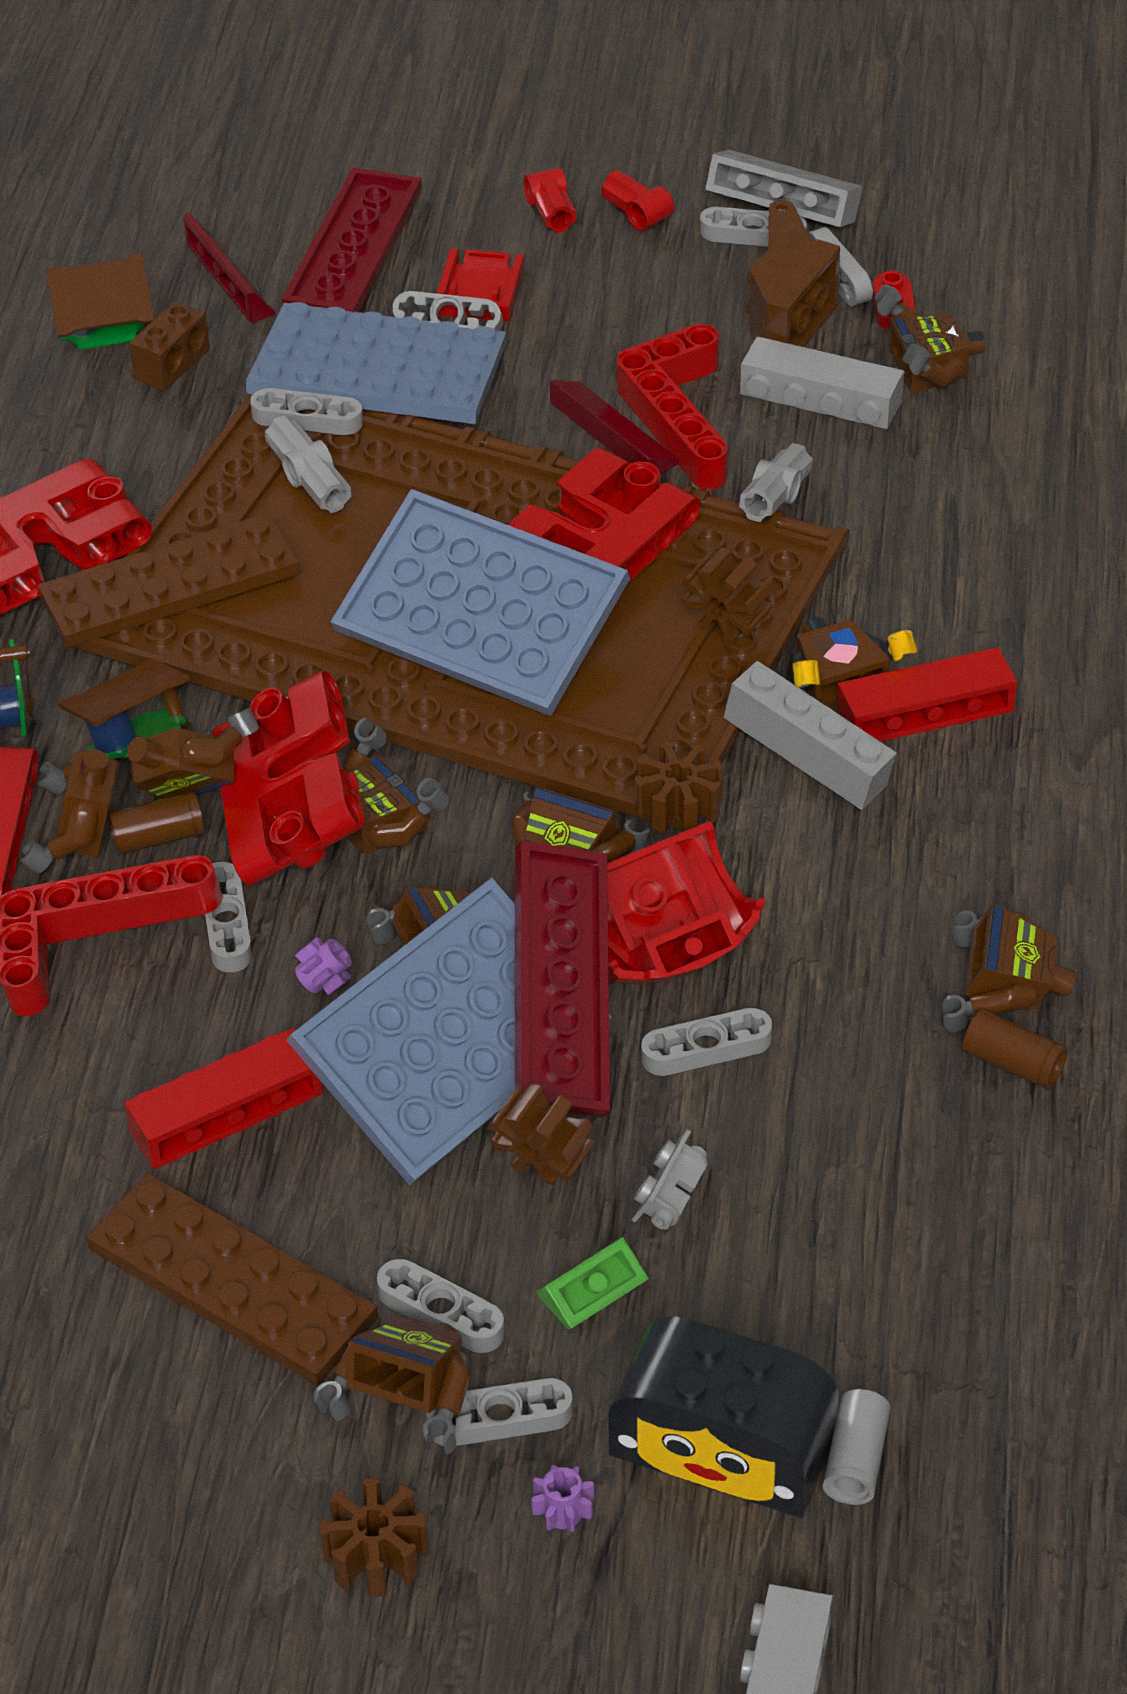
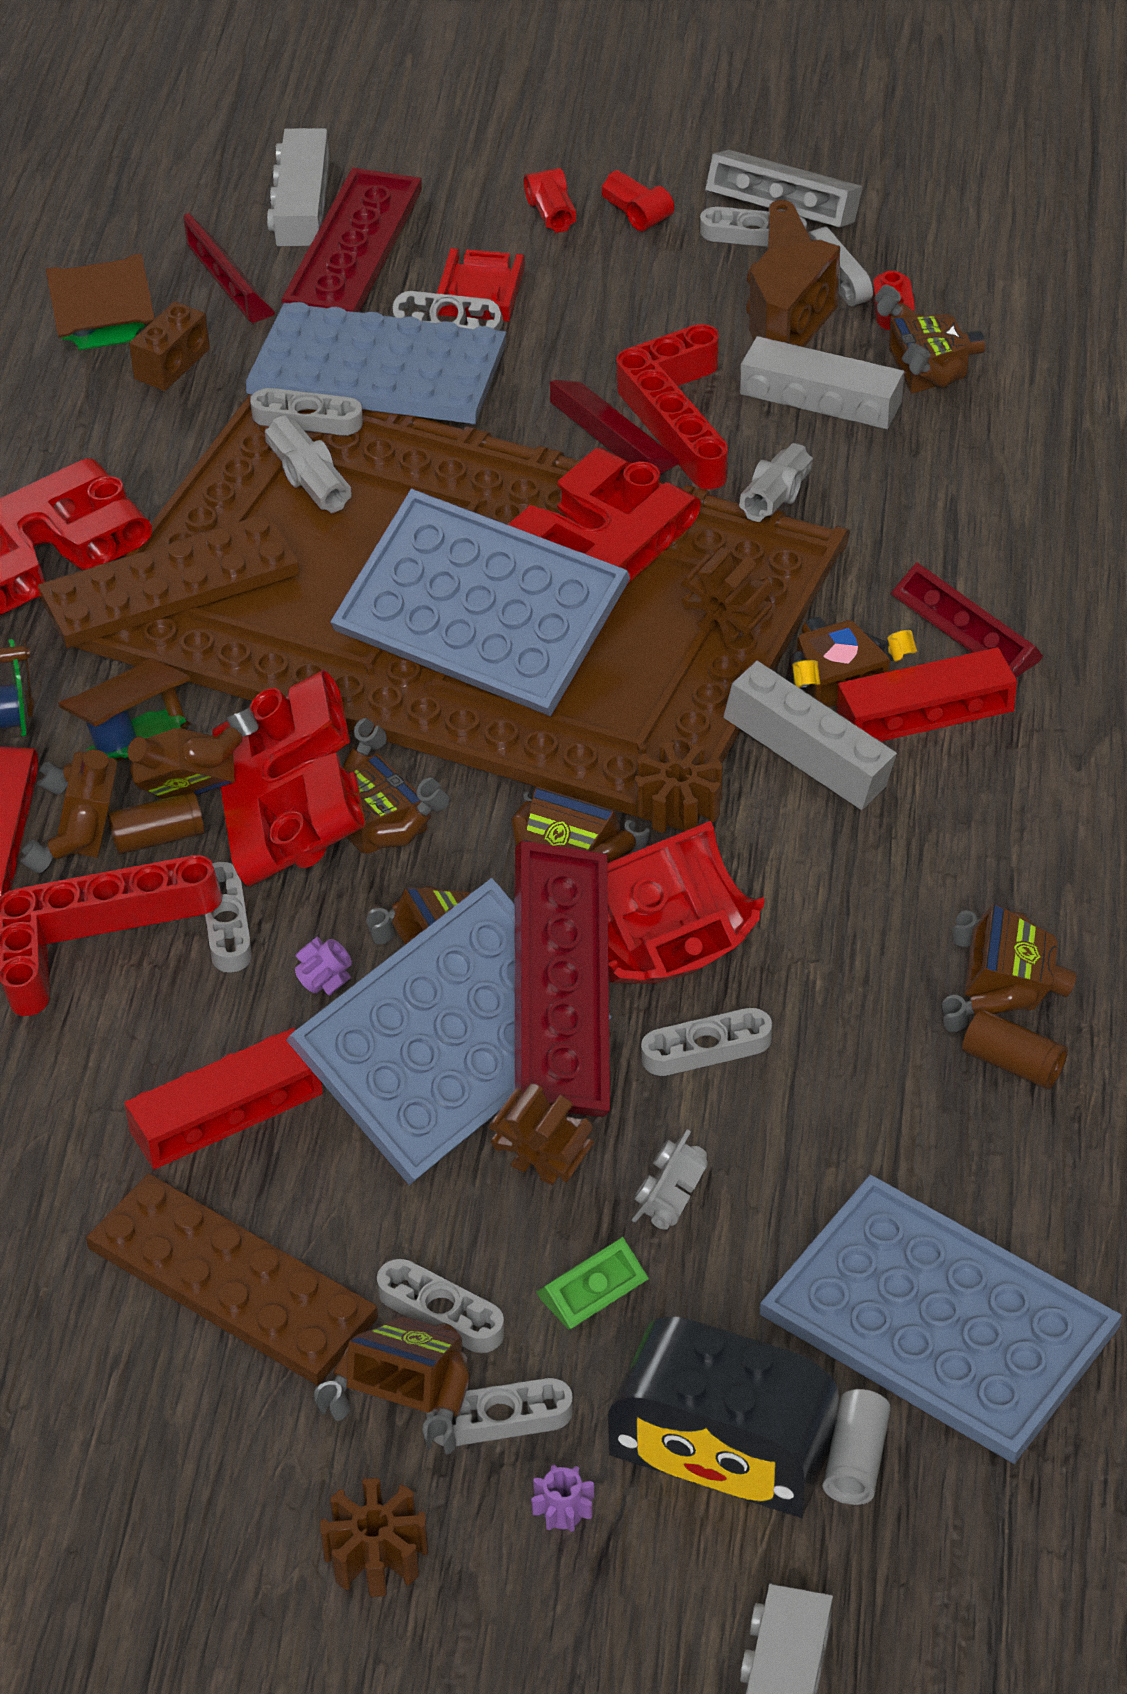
none -> light grey brick [268,128,330,246]
none -> sand blue plate [760,1174,1122,1464]
none -> dark red slope [890,562,1044,678]

